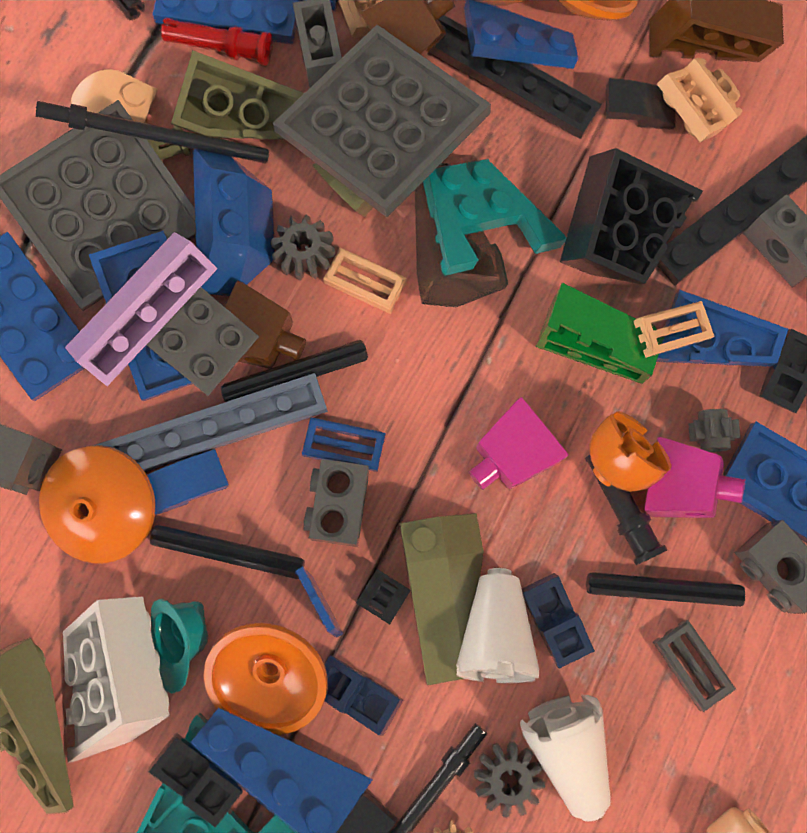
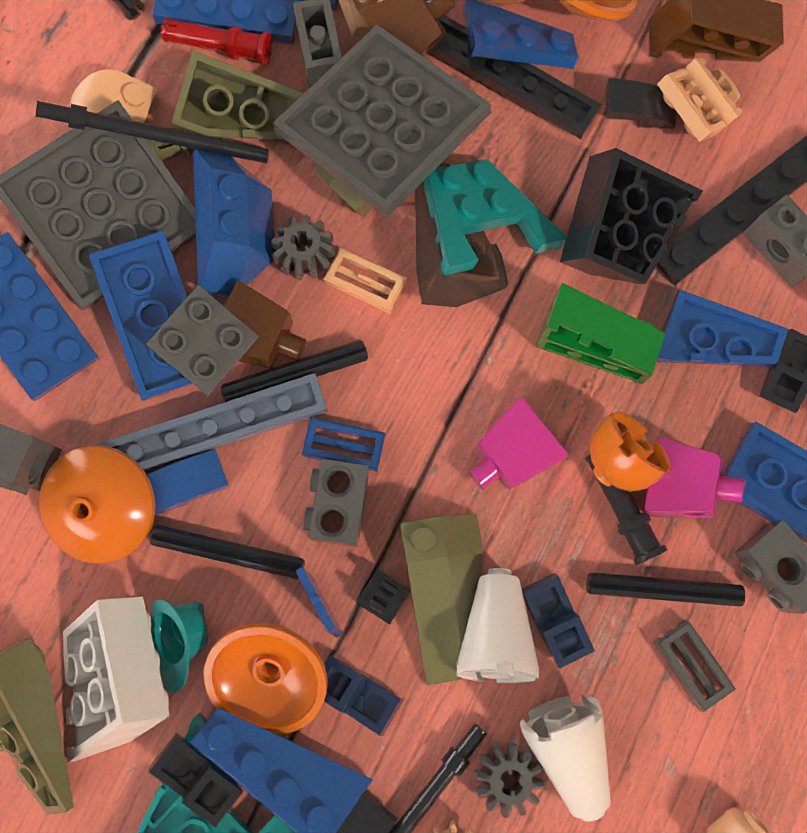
lavender brick [65,232,218,386] -> none
light nougat tile [633,301,714,358] -> none
dark grey gear [689,409,740,452] -> none

